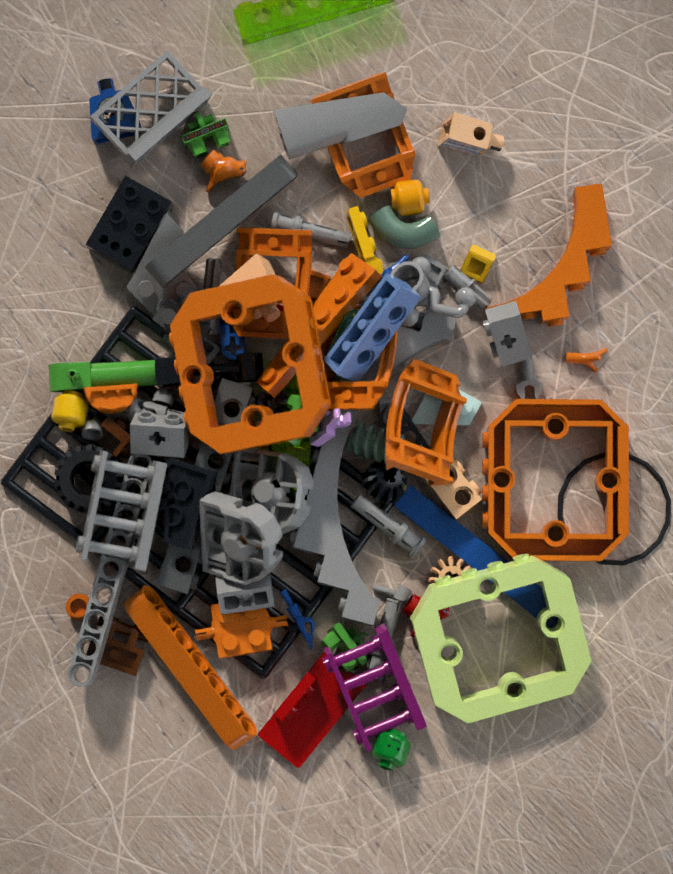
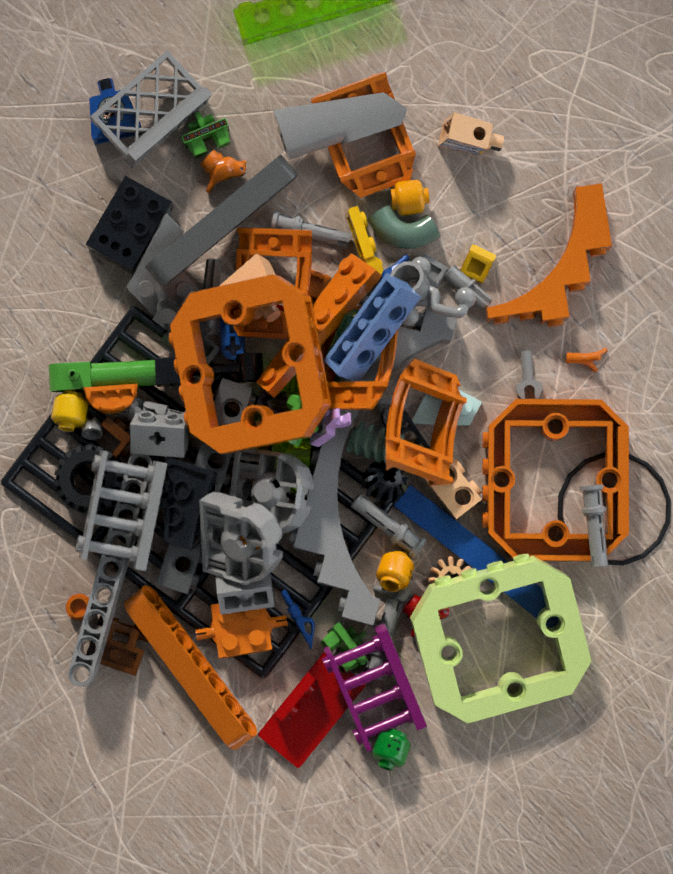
light grey hinge [152,386,175,408] -> none
light grey brick [483,301,532,367] -> none
none -> light orange head [376,551,414,592]
none -> light grey pin [579,484,609,567]

